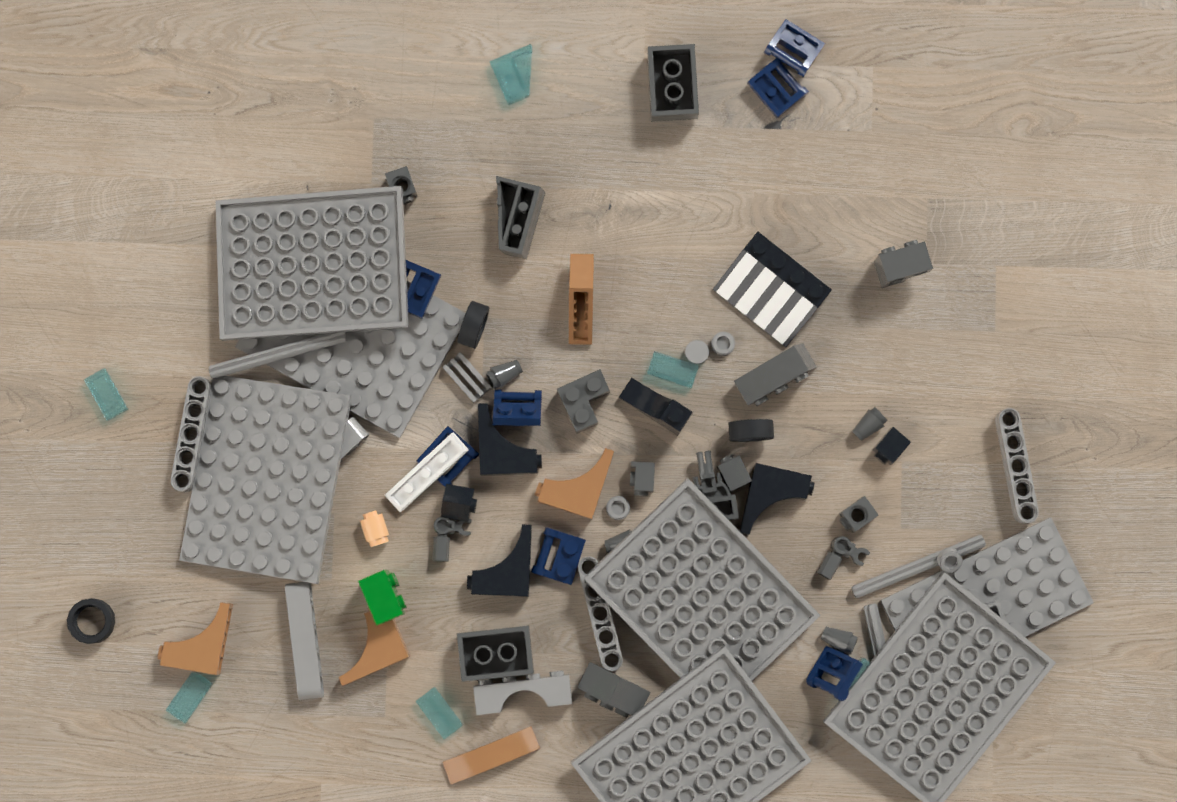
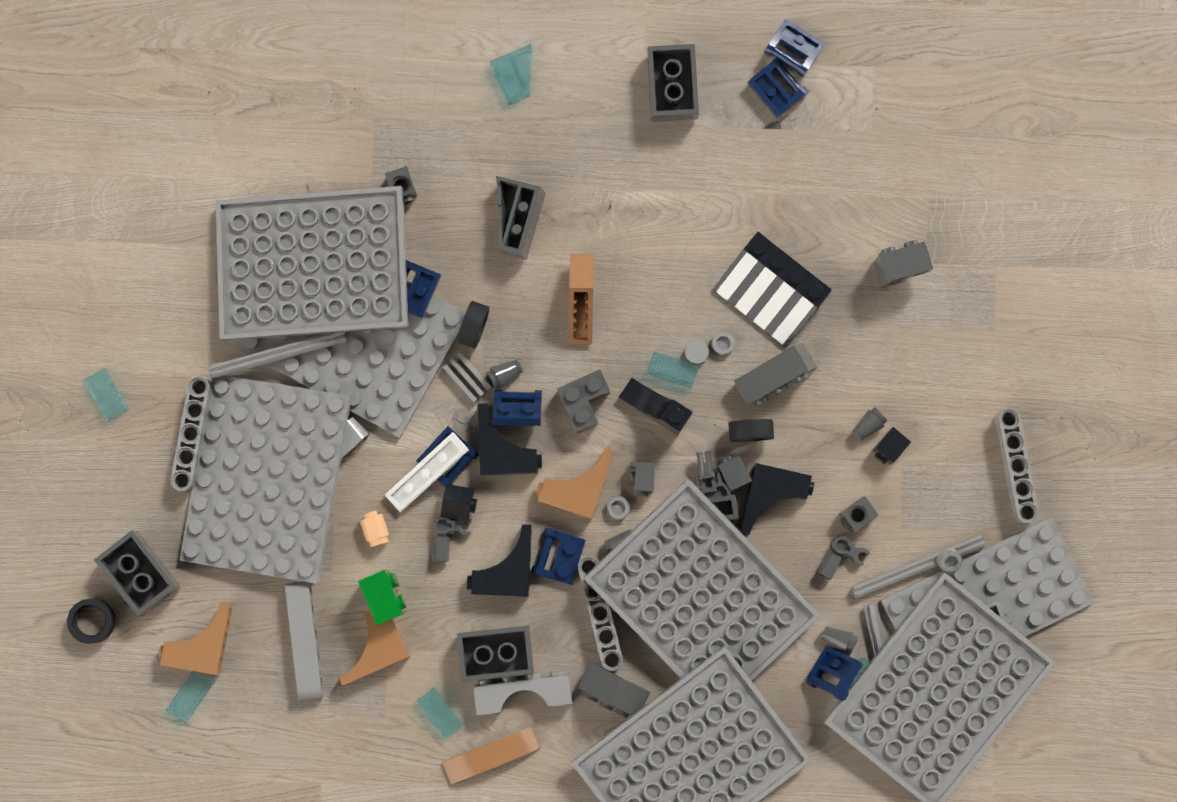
none -> dark grey brick [94,530,181,616]

